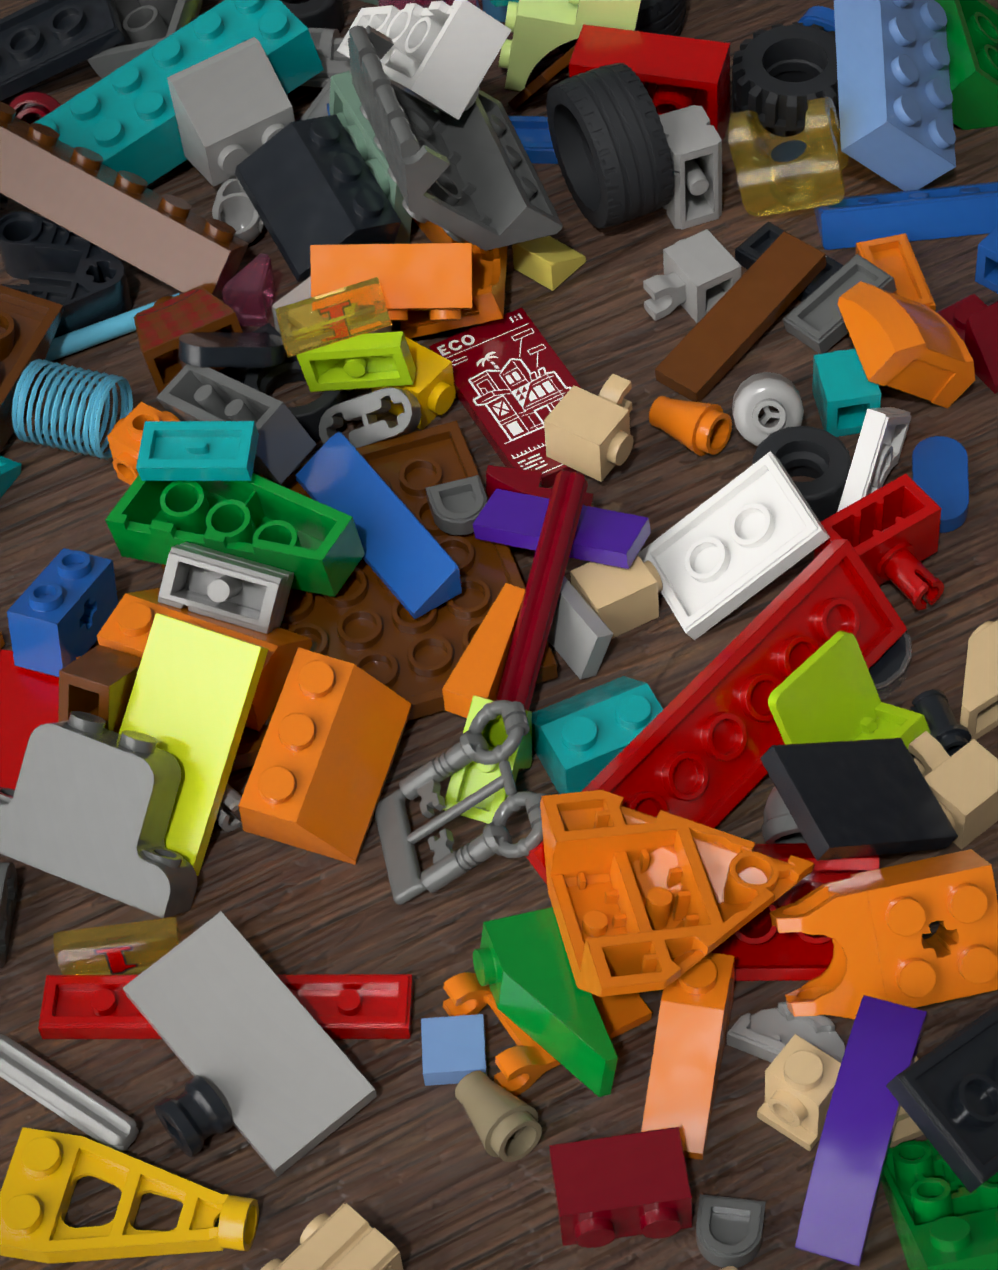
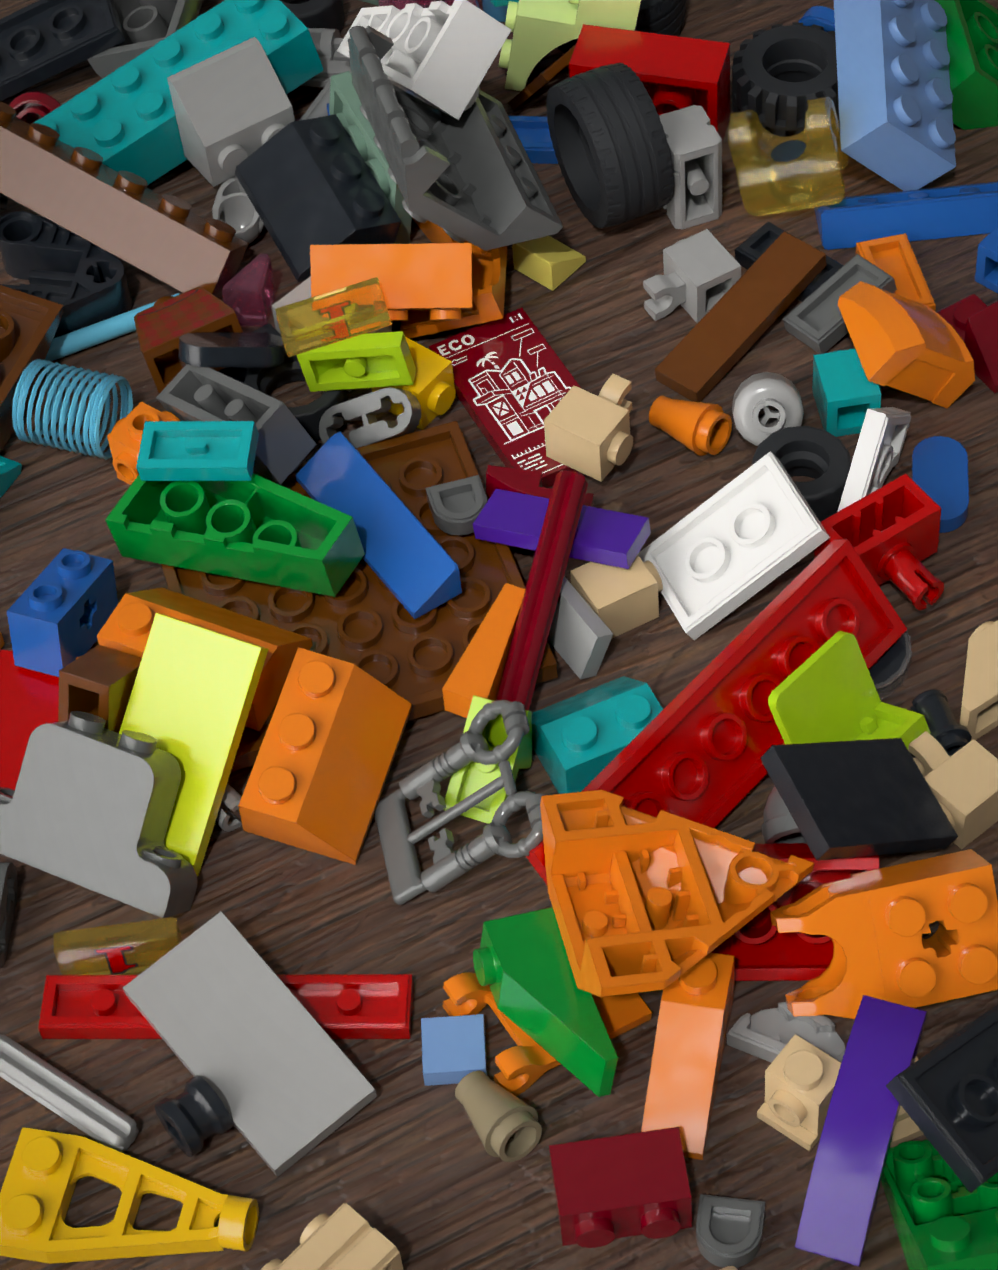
light grey brick [158,542,294,634] -> none

